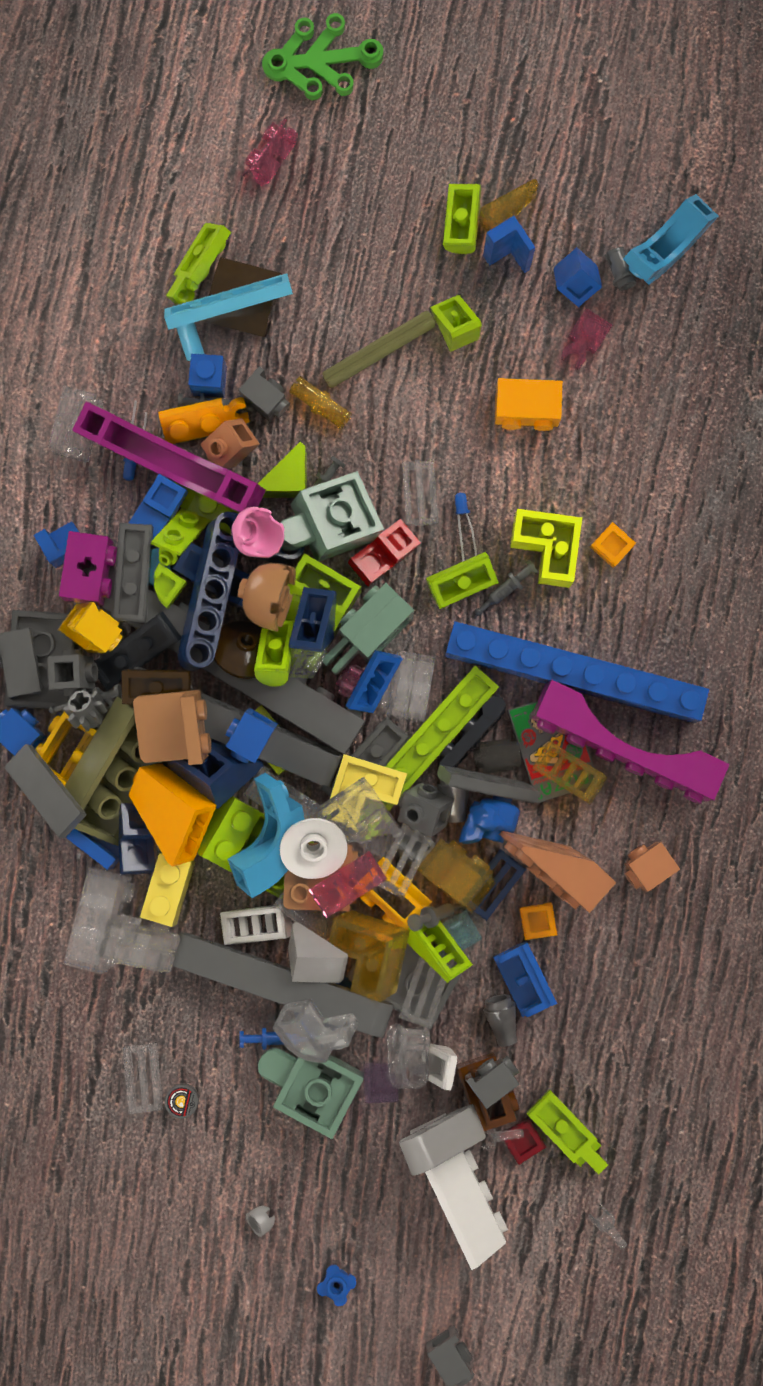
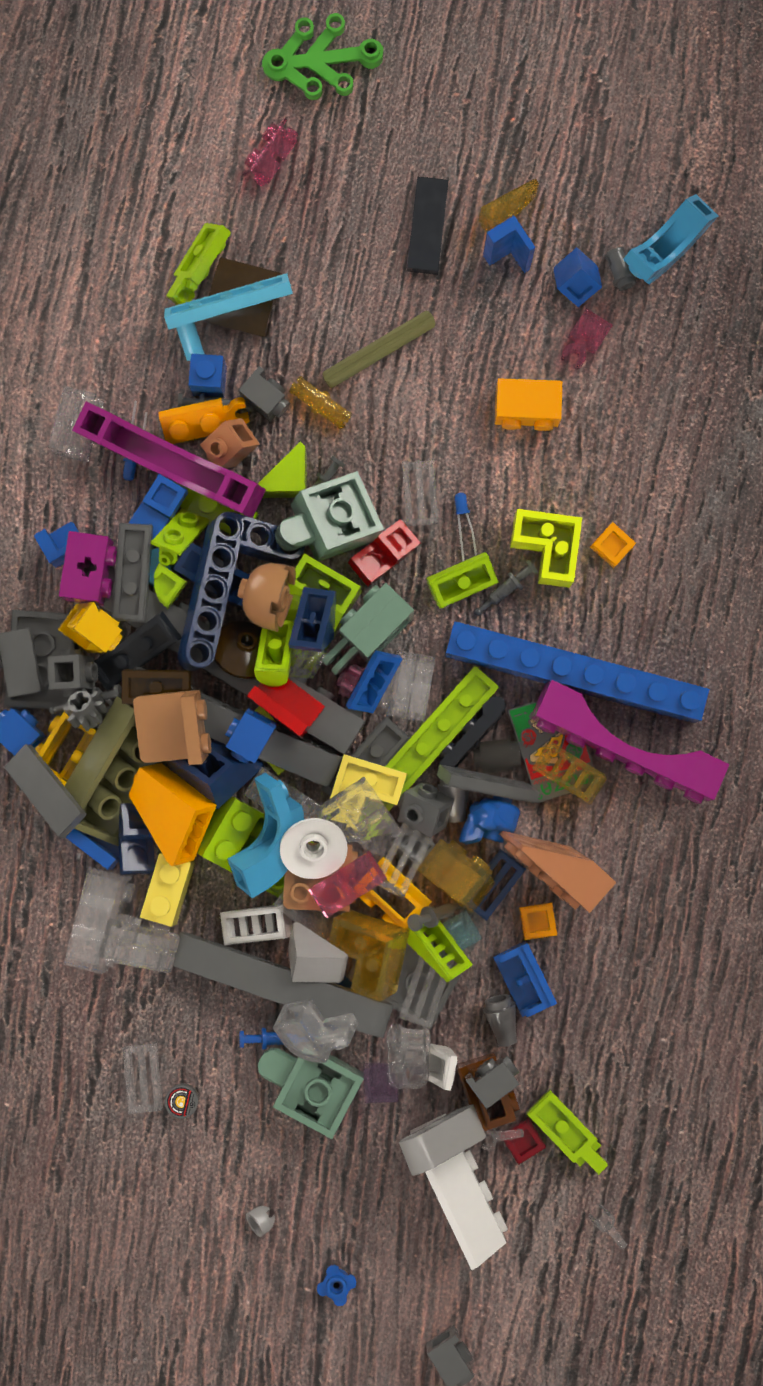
bright pink hair [231,507,284,558] -> none
lime slope [430,295,482,352] -> none
lime brick [443,184,481,254] -> none
nougat brick [624,842,680,892] -> none
none -> red panel [247,678,325,738]
none -> black tile [407,176,449,275]

